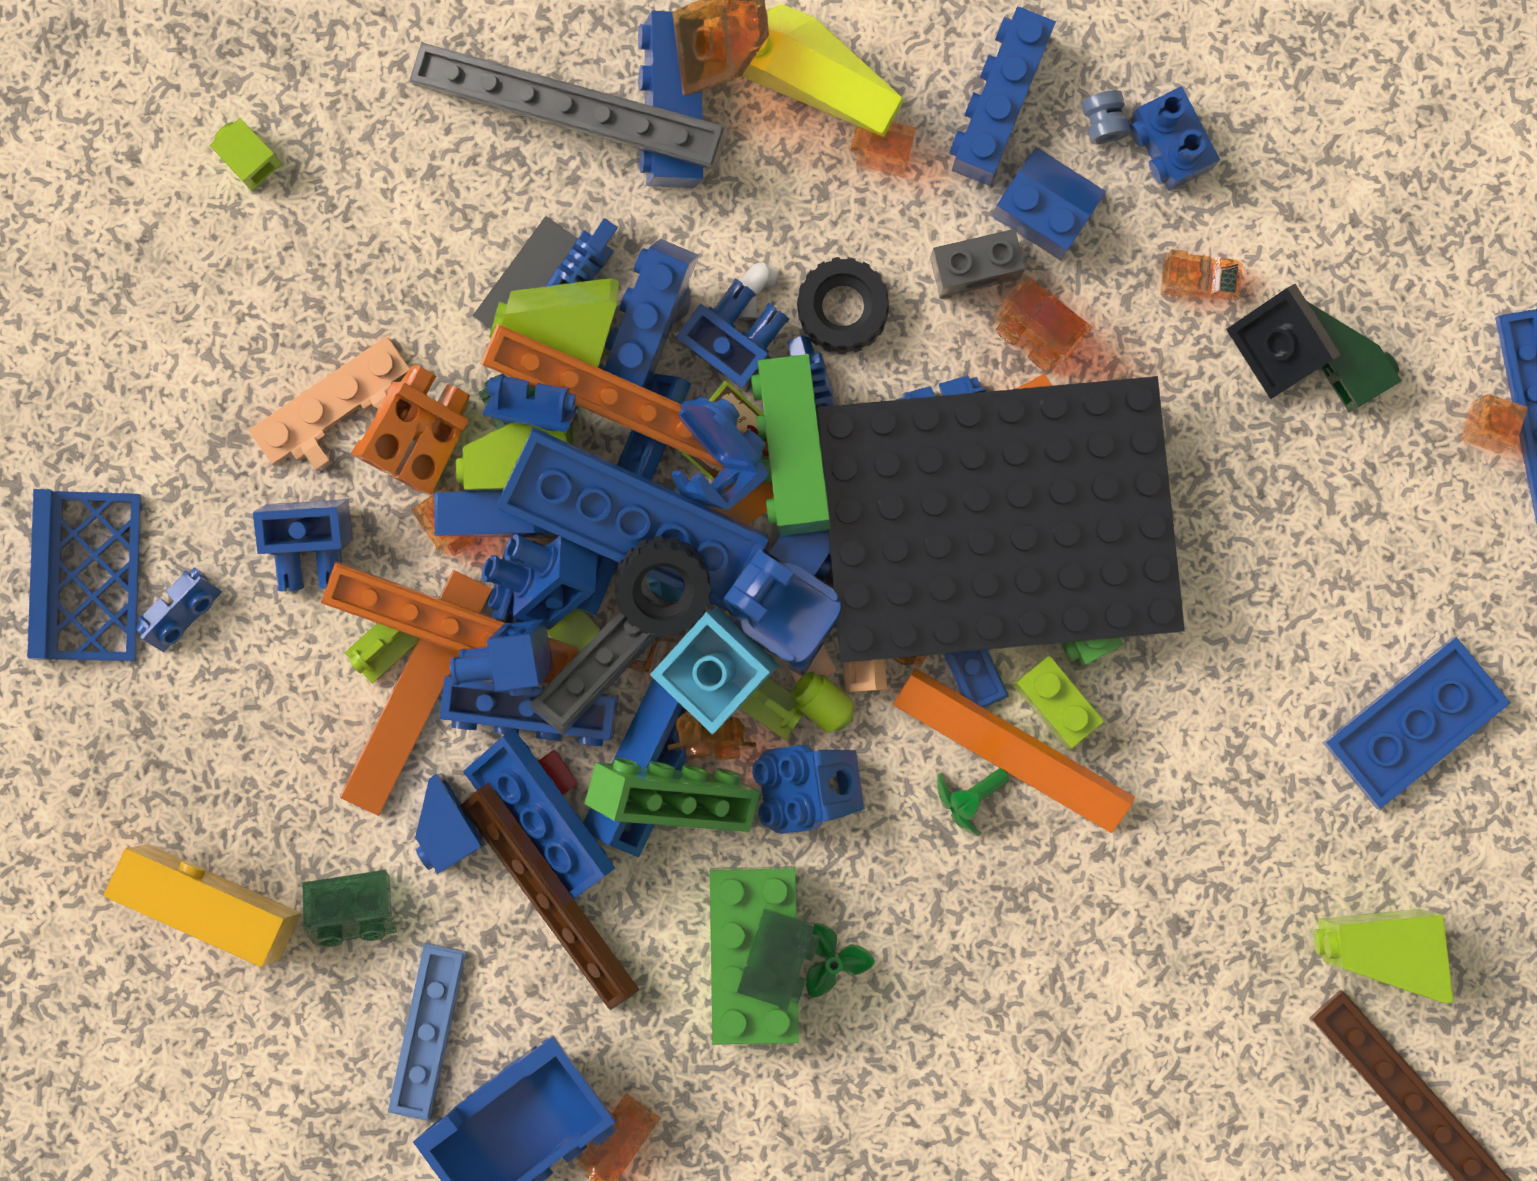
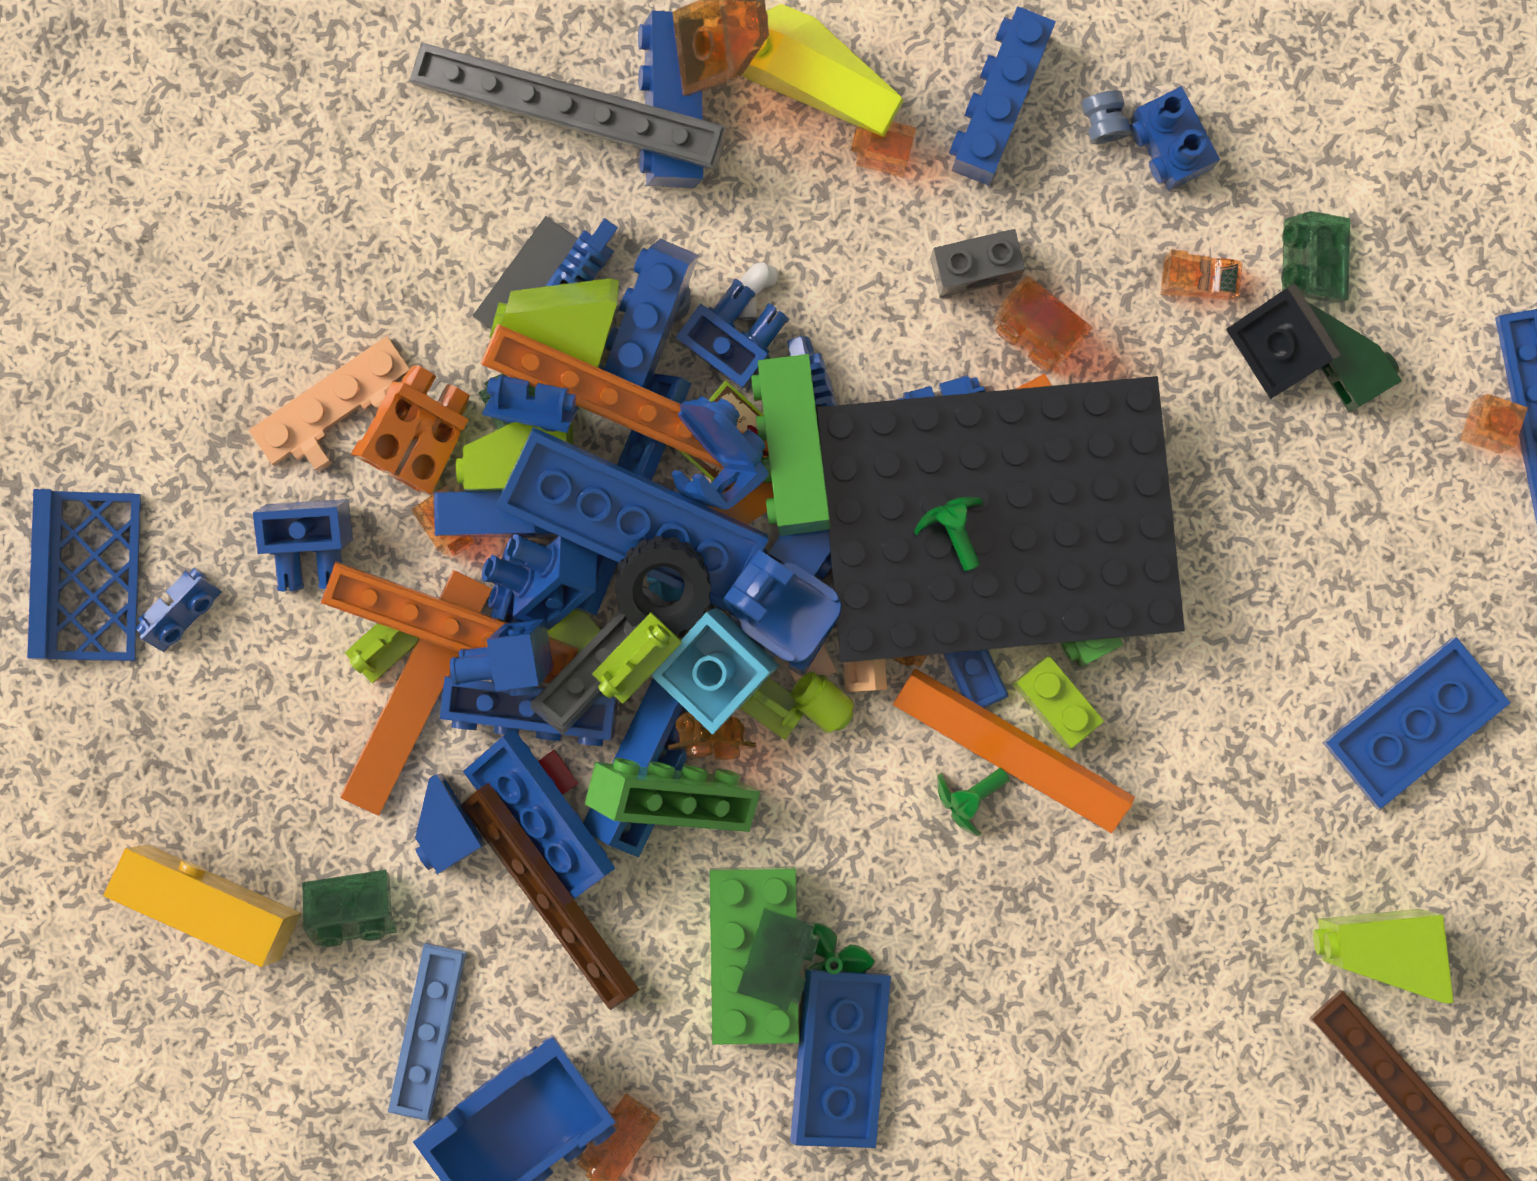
lime brick [209,118,282,191] -> none
blue piece [752,744,865,834] -> none
black tyre [797,257,889,354] -> none
blue slope [992,147,1106,261] -> none
none -> lime hinge [592,612,682,704]
none -> blue plate [790,969,891,1148]
none -> green plant [914,497,983,571]
none -> clear green bracket [1281,211,1350,303]

